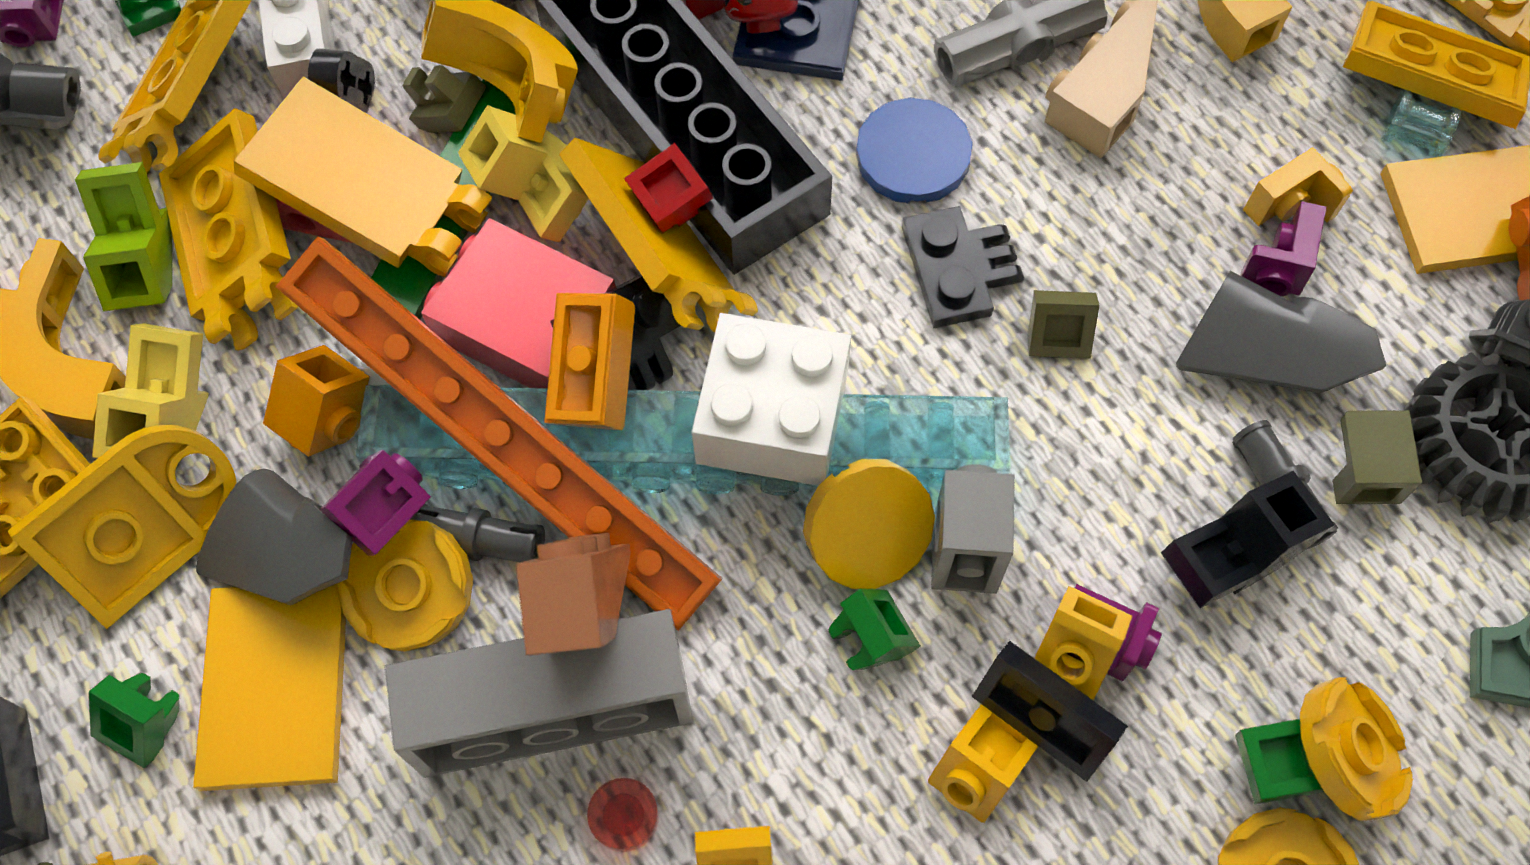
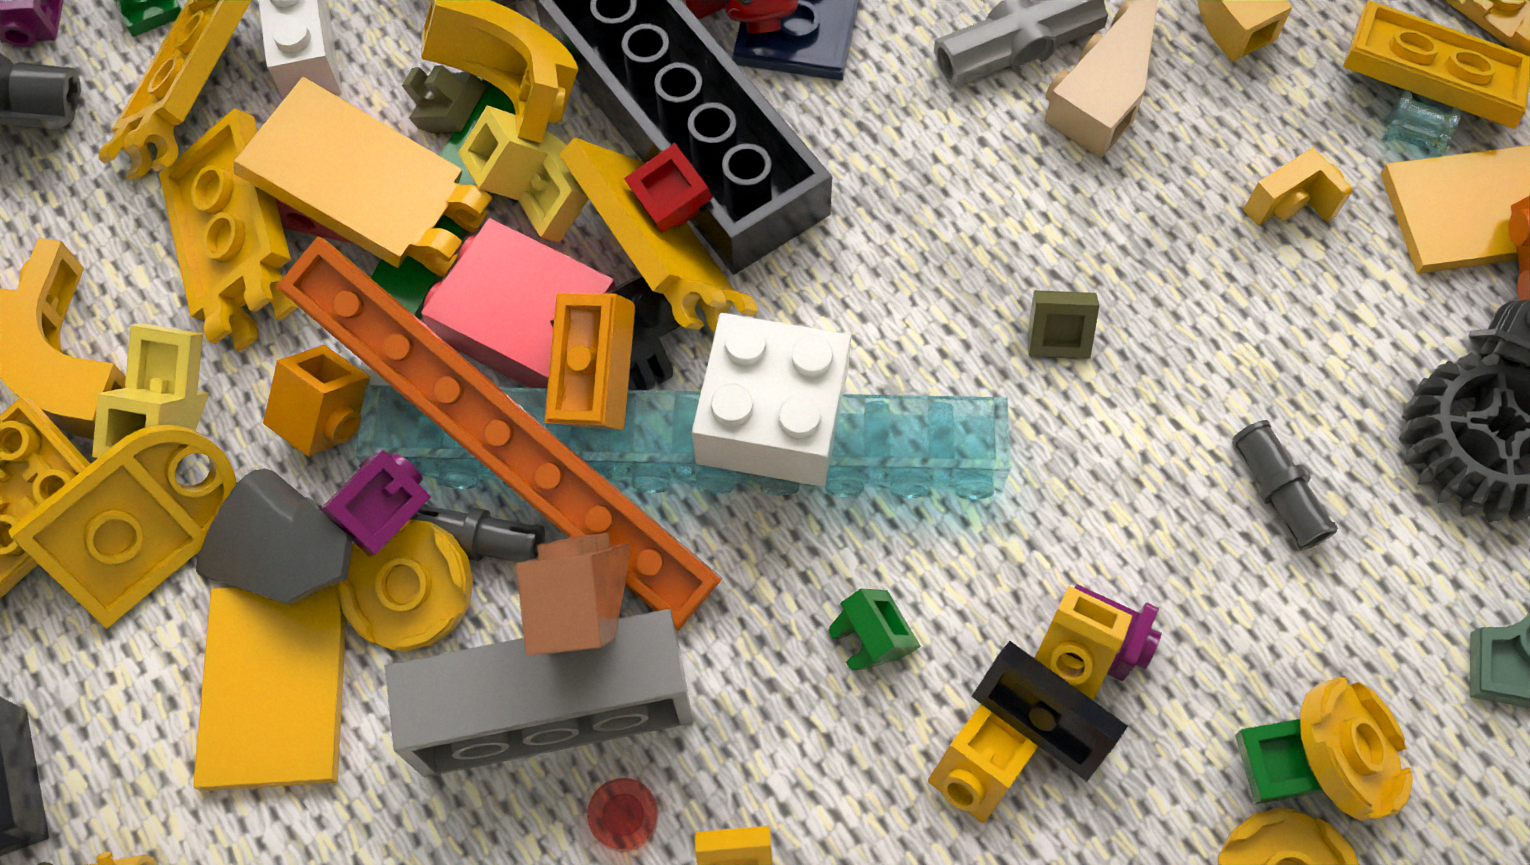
lime brick [75,162,173,311] -> none
green tile [88,673,179,768] -> none
black beam [308,48,375,113] -> none
yellow tile [803,459,935,589] -> none
tile [856,97,973,203] -> none
hinge [902,206,1024,329] -> none
light grey brick [931,464,1015,594] -> none
black brick [1161,470,1335,608] -> none
dark grey panel [1176,271,1386,393] -> none
magenta bracket [1240,201,1326,297] -> none
olive panel [1332,410,1422,504] -> none

